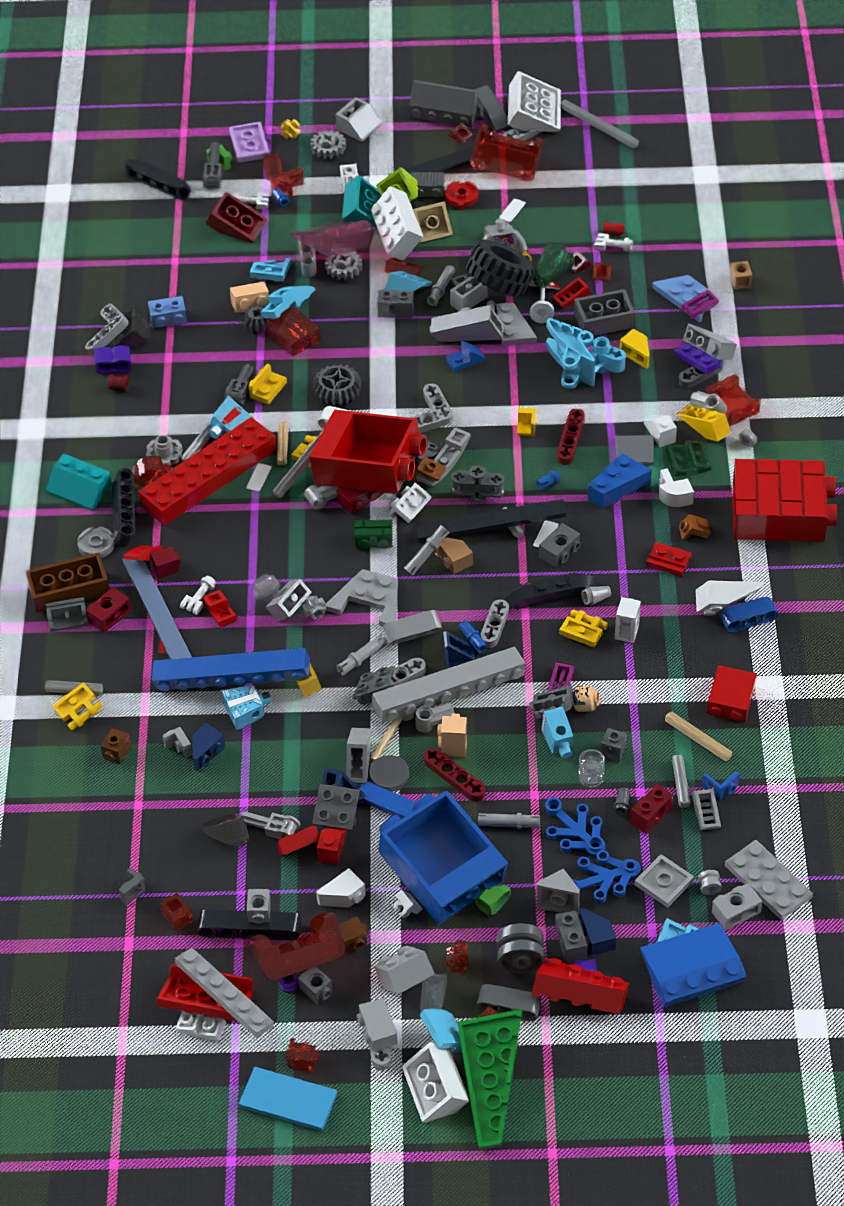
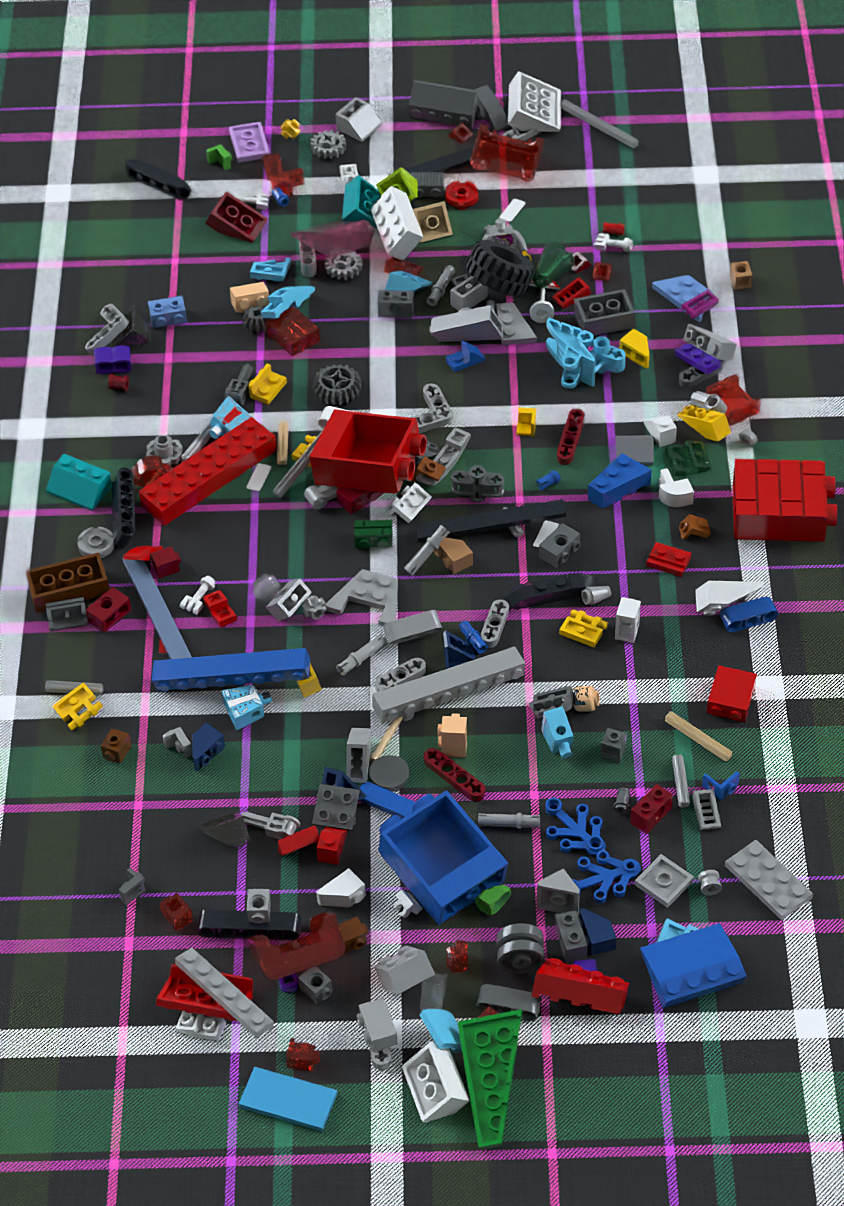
dark grey connector [203,142,222,188] -> none
dark grey hinge [353,665,395,705] -> none
light grey piece [415,702,455,733] -> none
magenta tile [547,663,575,691] -> none
clear wheel [578,749,605,787] -> none
light grey brick [712,883,762,931] -> none

